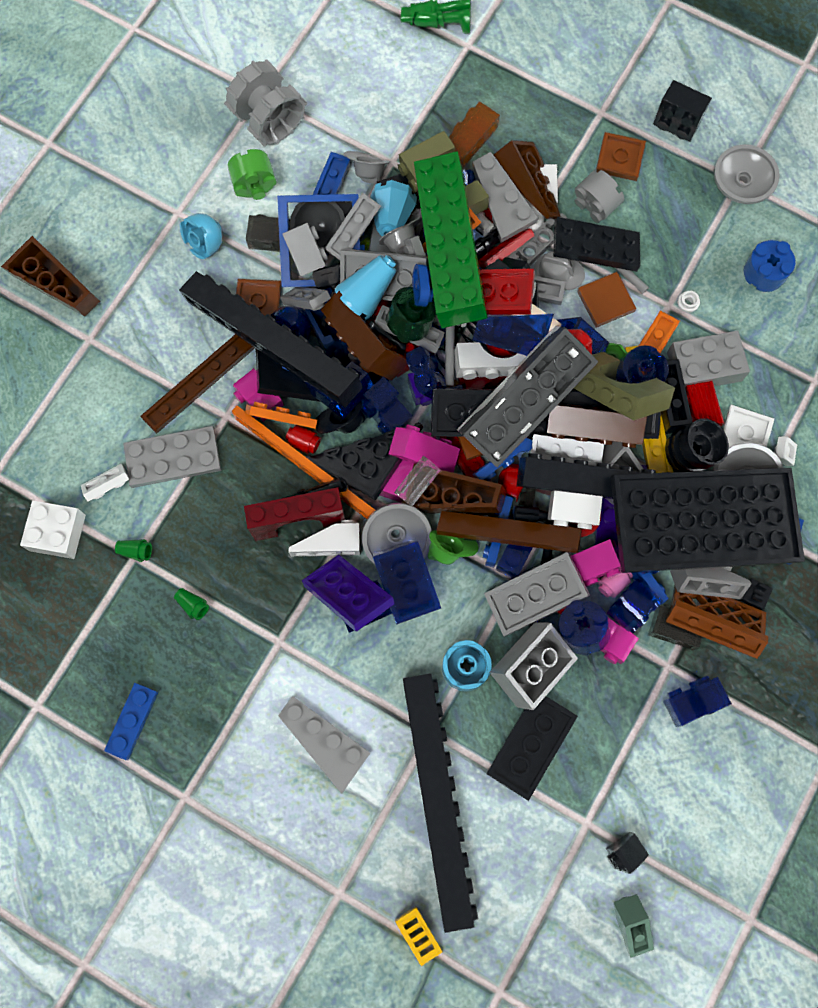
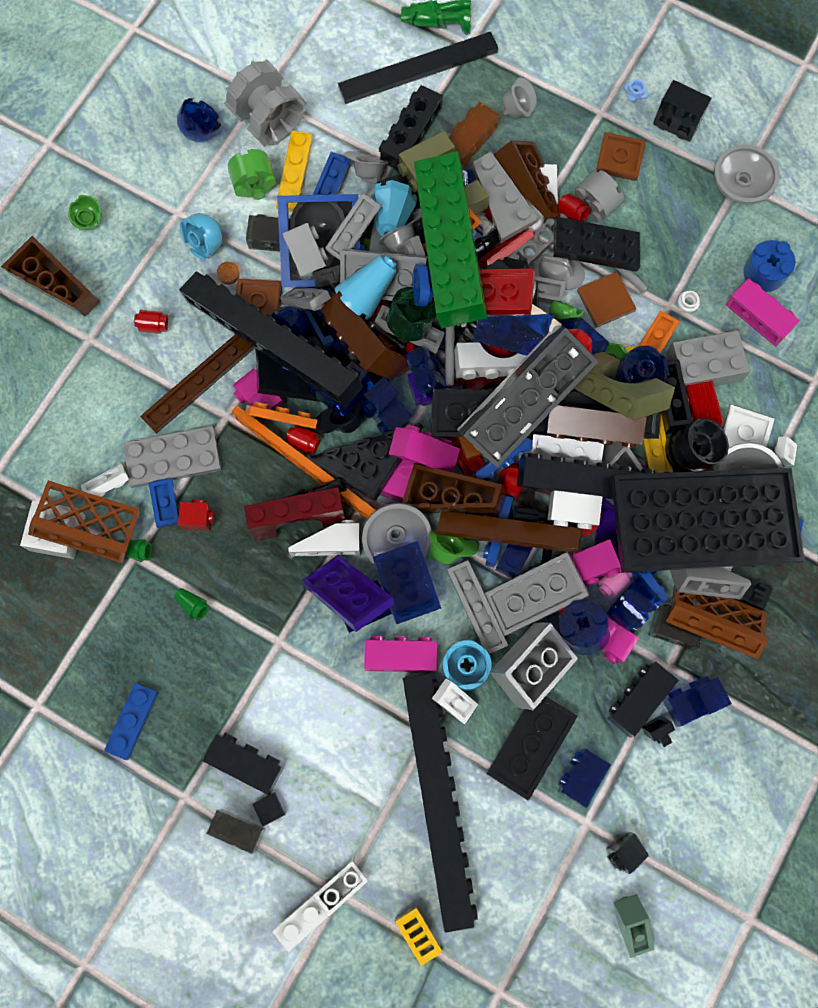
light grey wing [278,696,370,794] -> none
clear tile [394,455,441,506] -> none
none -> dark orange fence [28,480,140,563]
none -> bright green hair [68,195,102,230]
none -> red brick [134,310,169,334]
none -> blue plate [148,478,179,529]
none -> clear blue cylinder [177,98,221,143]
none -> red brick [178,499,215,531]
none -> black brick [202,732,284,795]
none -> clear smoke brick [206,809,266,854]
none -> clear orange tile [217,261,240,285]
none -> black tile [252,792,286,827]
none -> white slope [272,861,368,952]
none -> yellow plate [276,131,313,212]
none -> black tile [338,31,499,104]
none -> dark pink brick [364,636,437,673]
none -> black brick [379,85,443,171]
none -> white plate [432,679,478,724]
none -> light grey plate [447,560,508,655]
none -> light grey piece [503,77,537,119]
none -> bright green hair [549,300,585,327]
none -> clear blue brick [557,749,611,808]
none -> red brick [558,193,591,222]
none -> black brick [607,661,679,738]
none -> light blue plate [624,79,648,102]
none -> black tile [642,715,675,747]
none -> dark pink brick [726,278,800,347]

